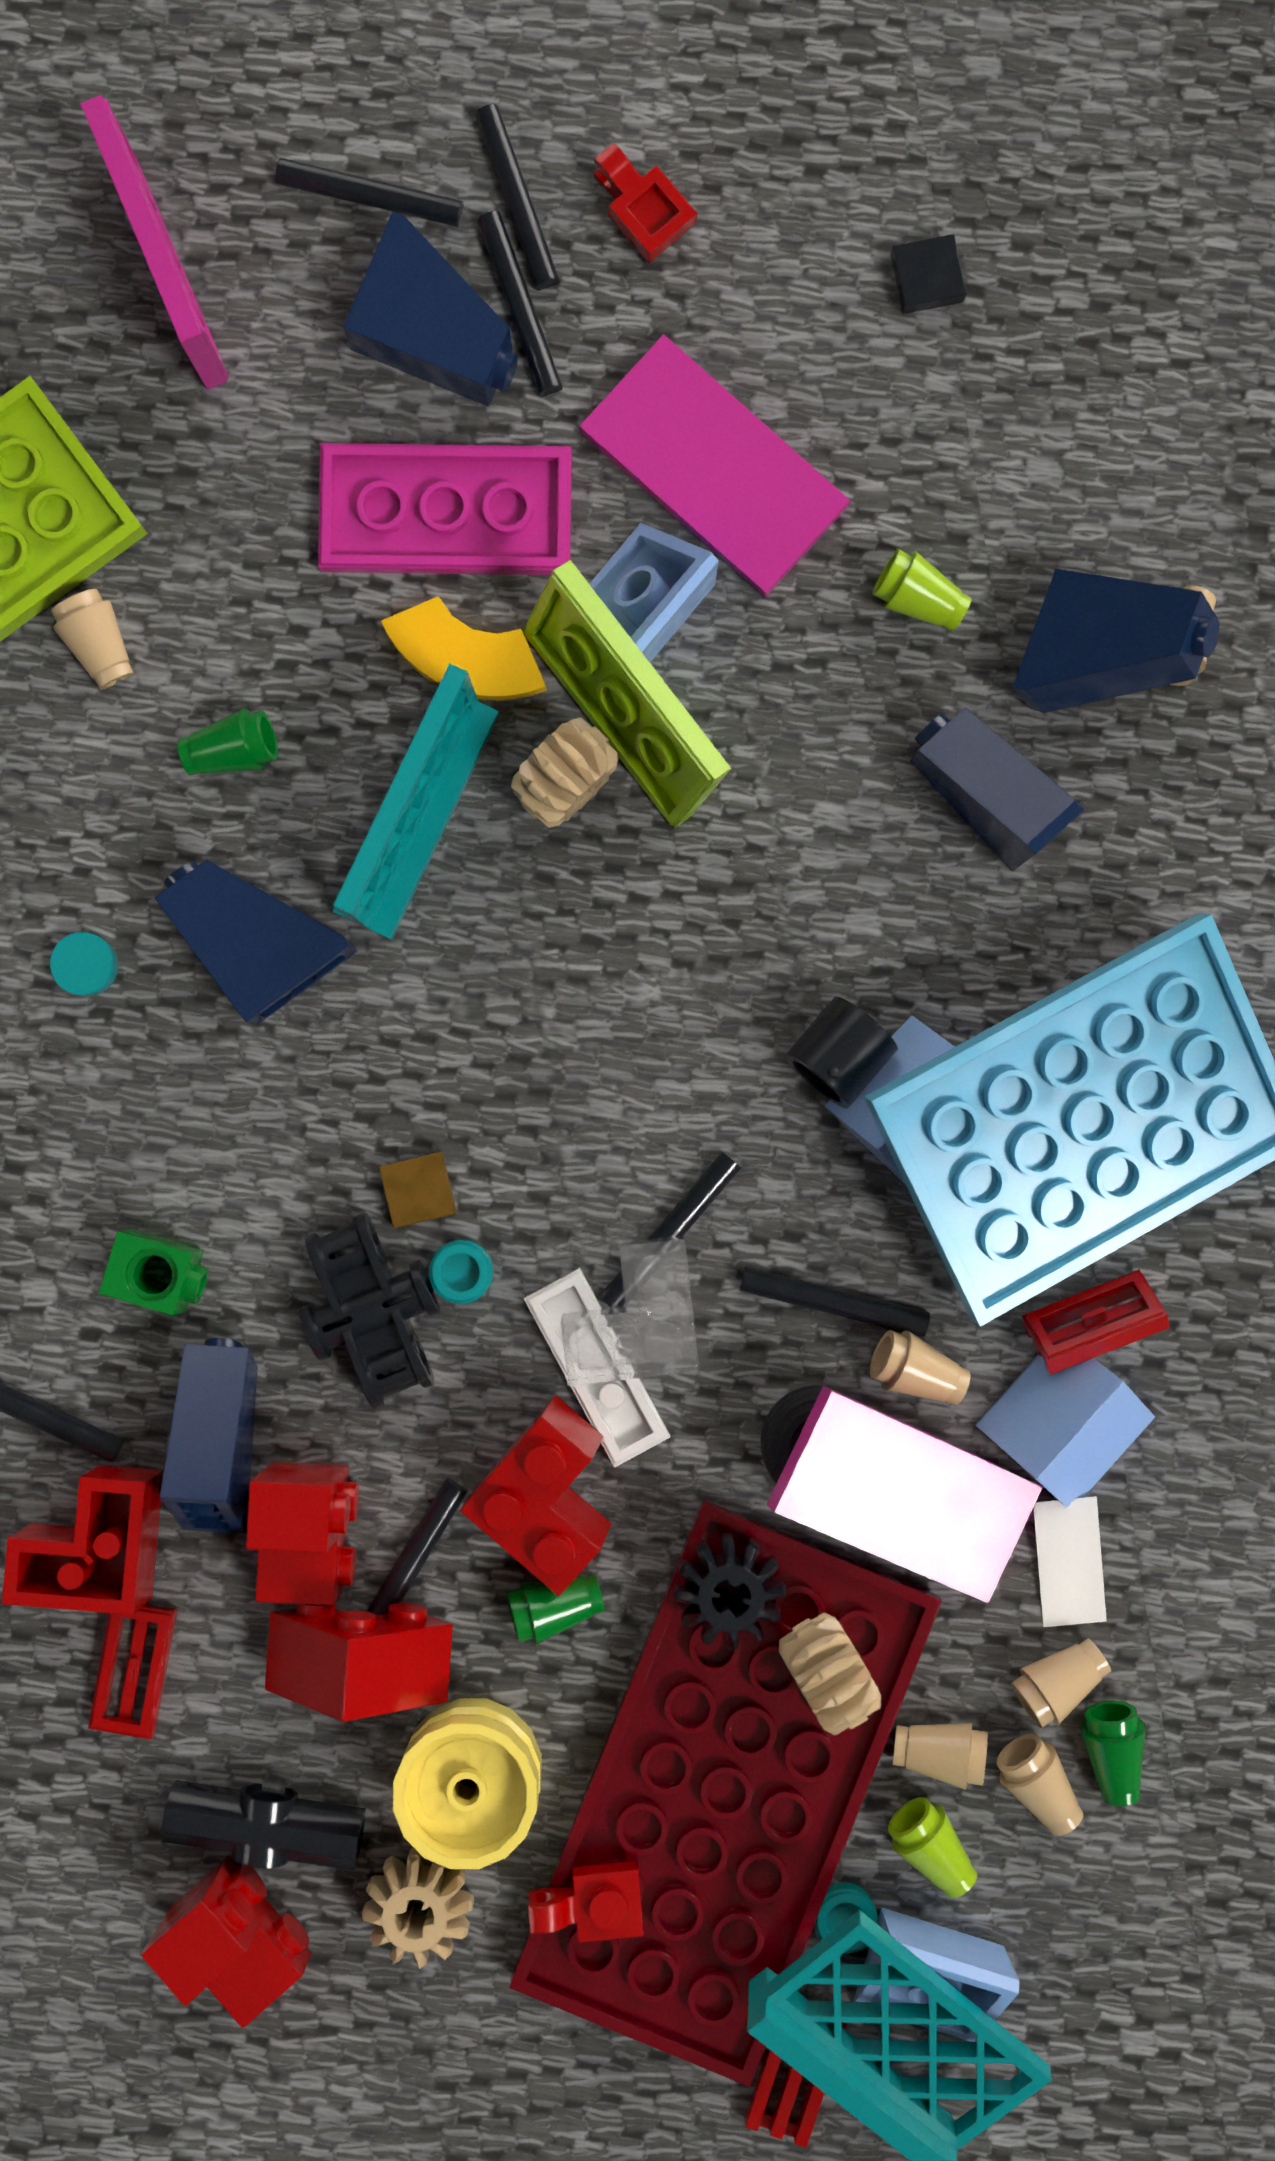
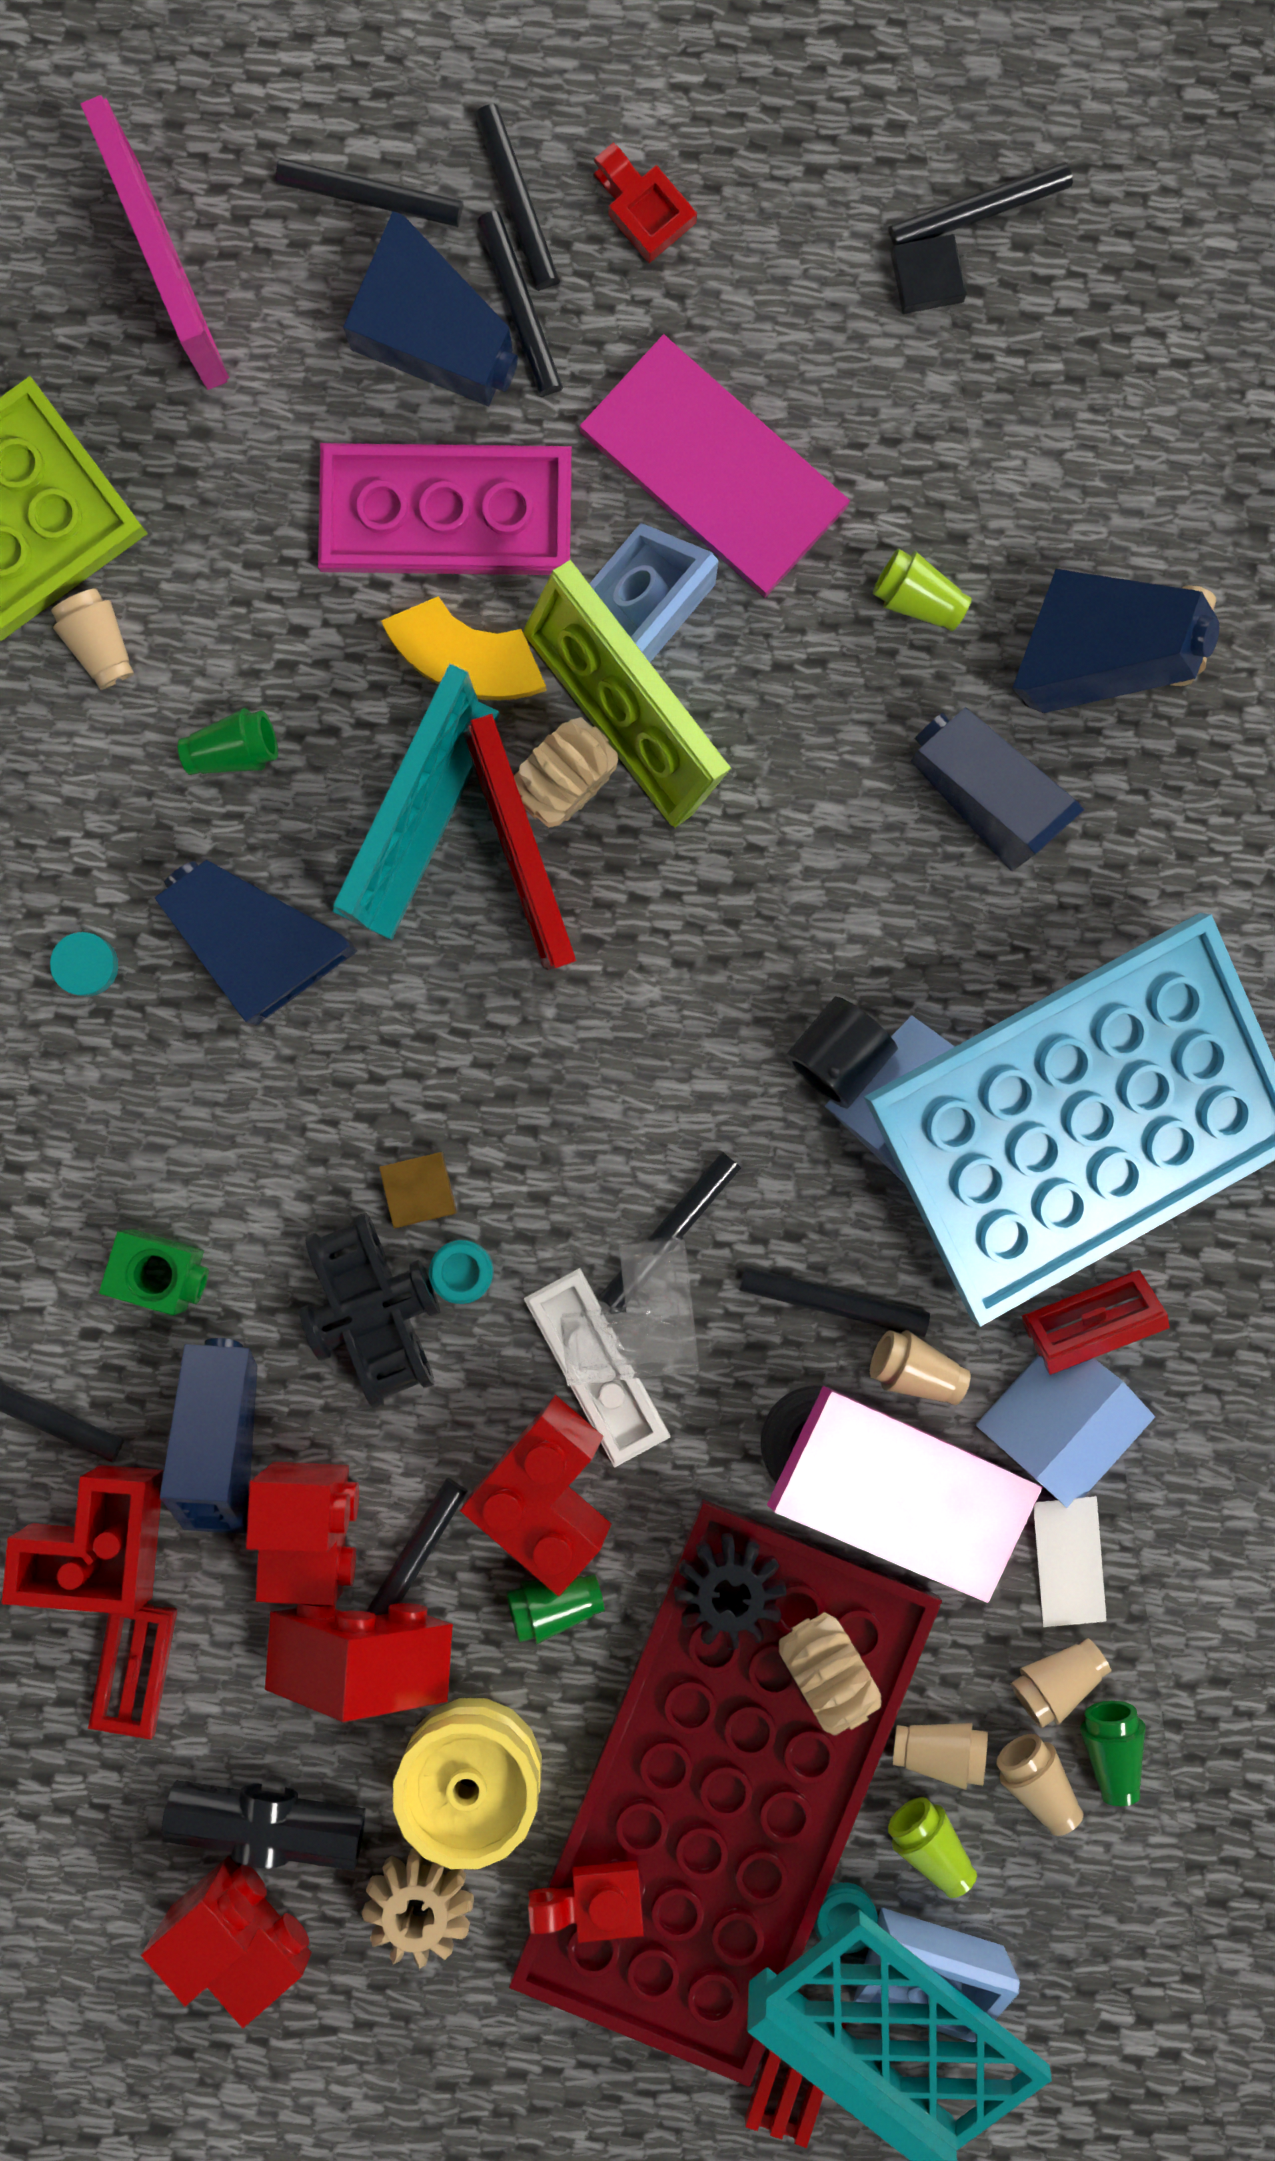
none -> red tile [463,714,576,970]
none -> black bar [888,162,1073,246]

